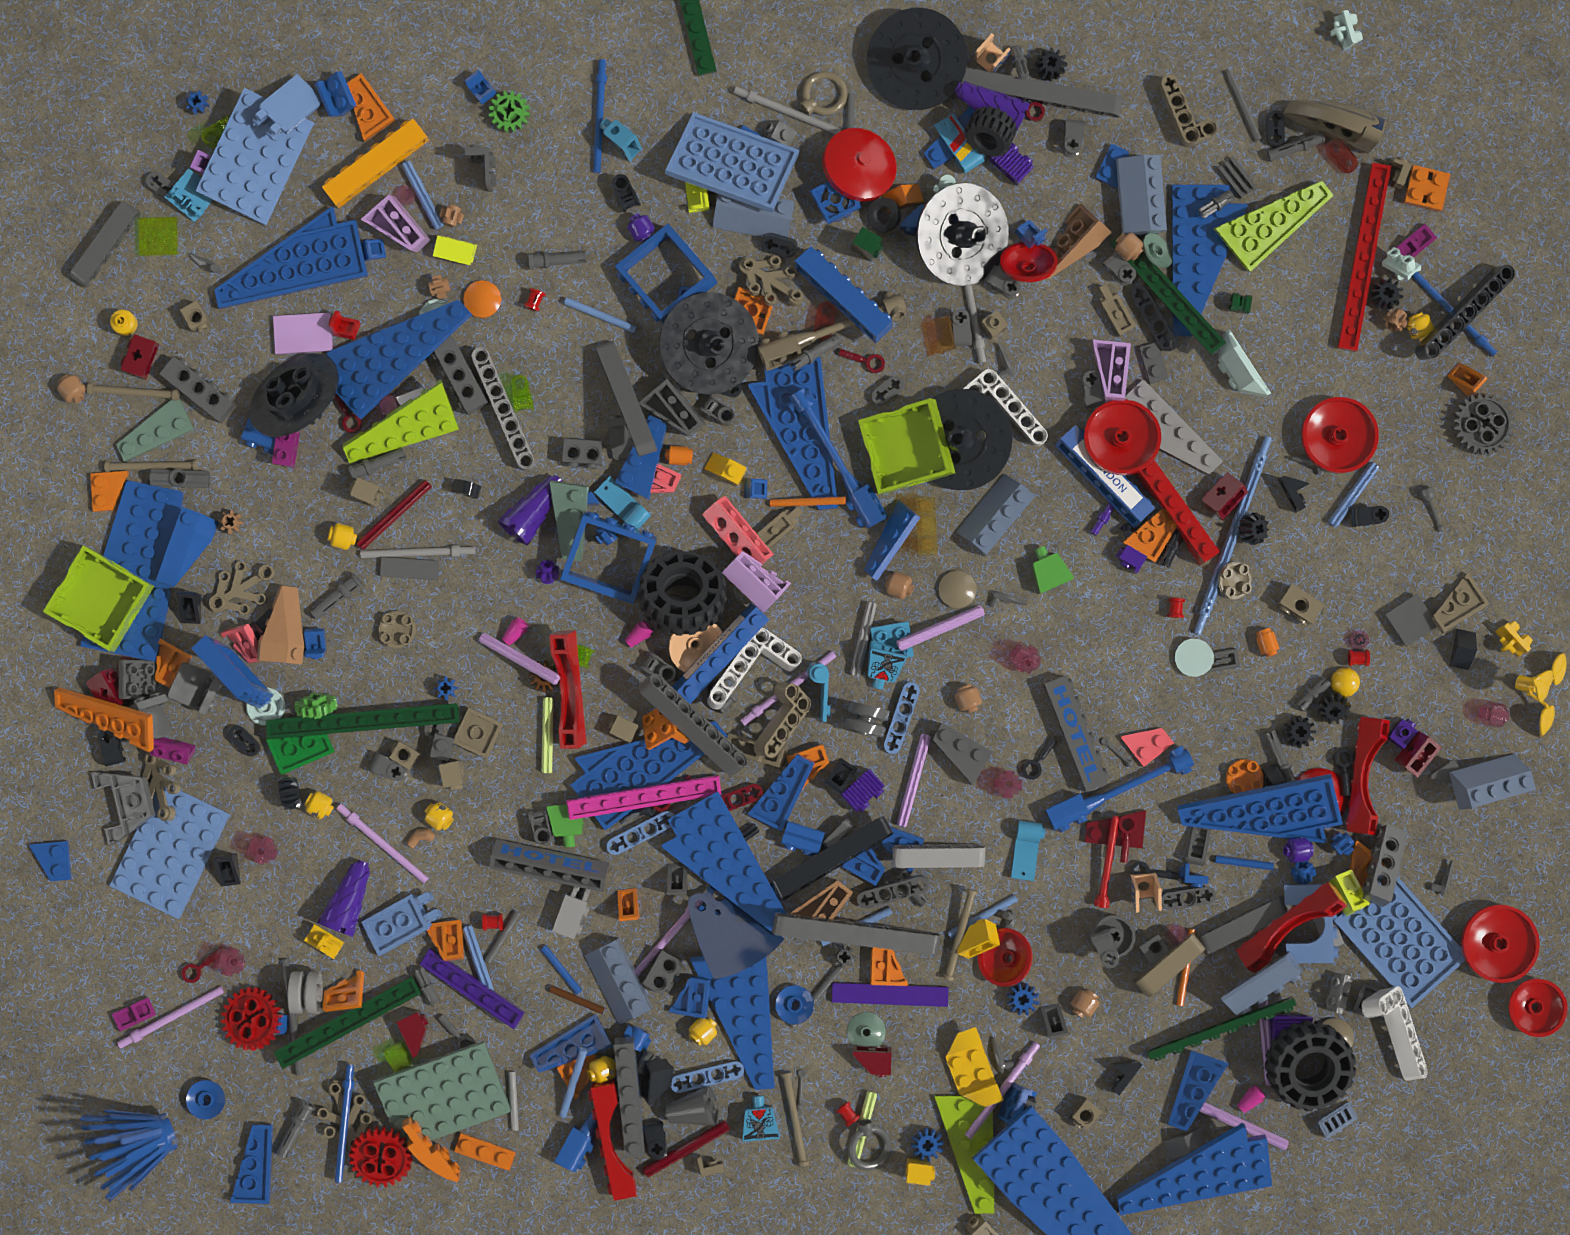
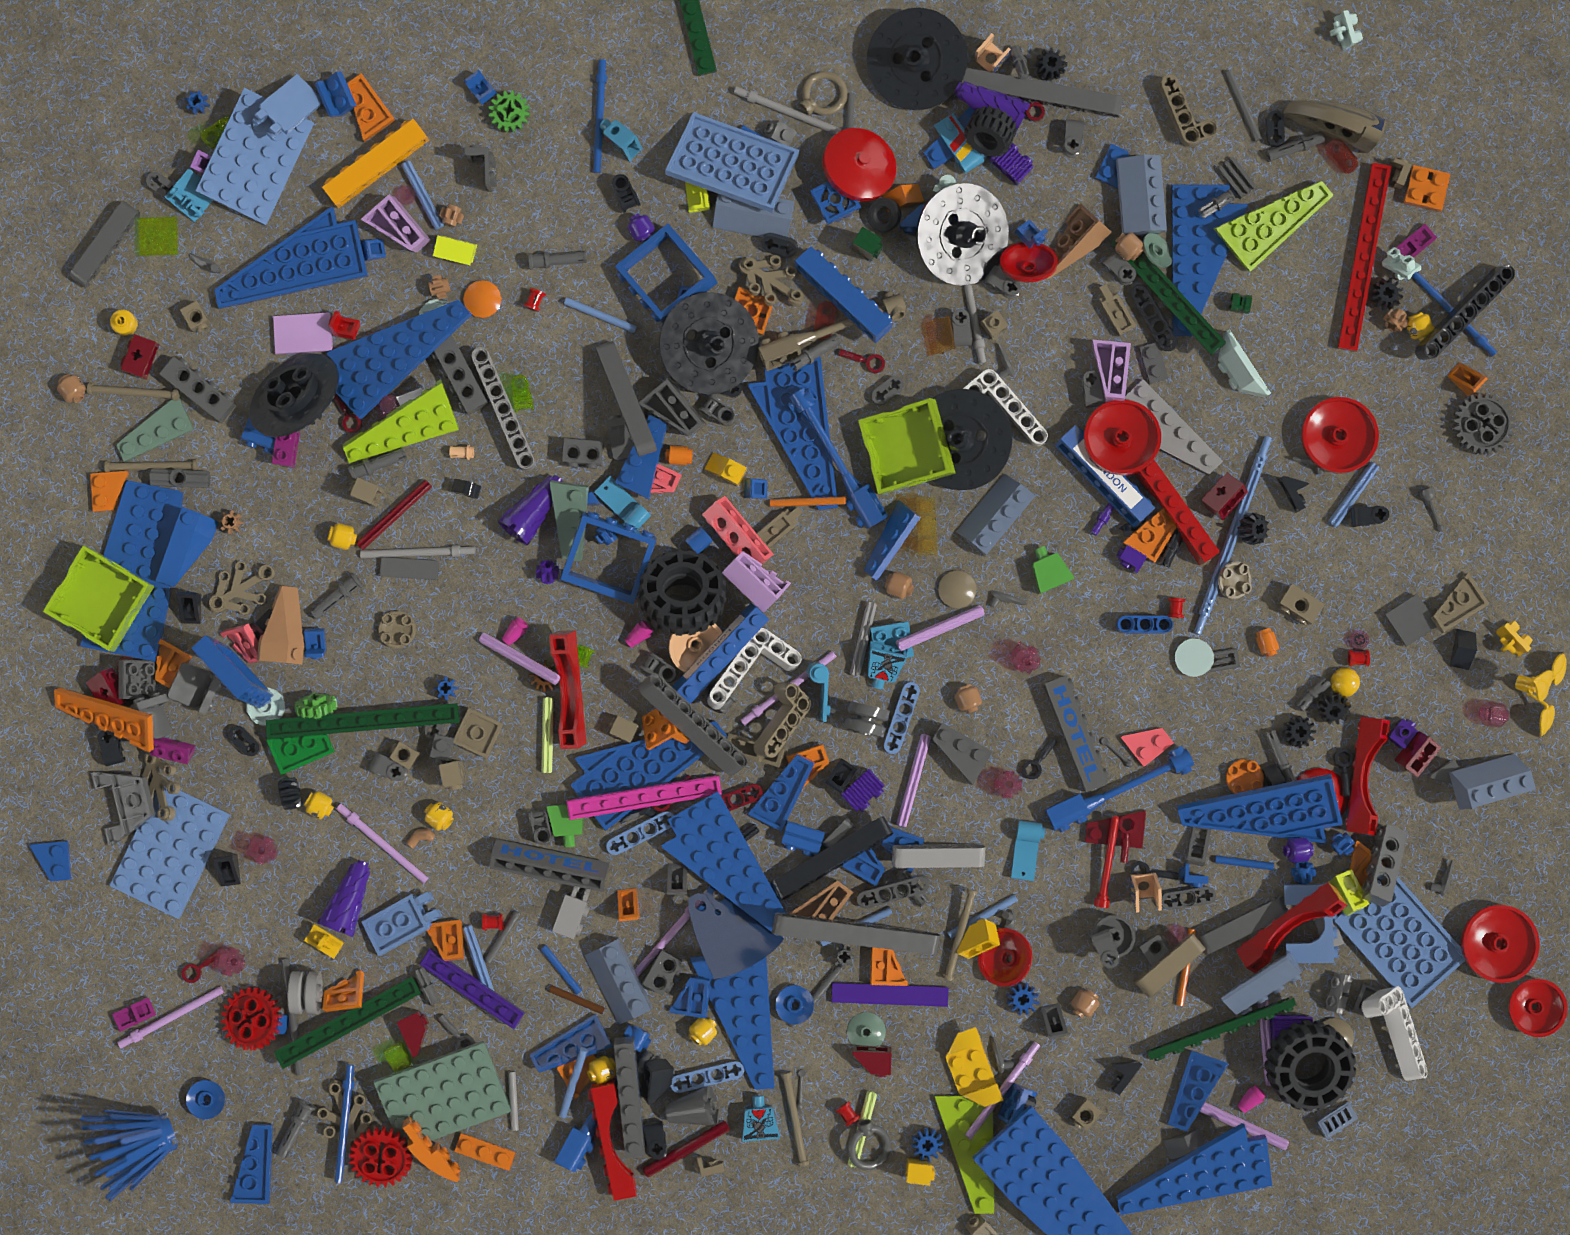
none -> light nougat pin [449,445,474,460]
none -> blue piece [685,527,713,554]
none -> blue beam [1115,616,1173,634]

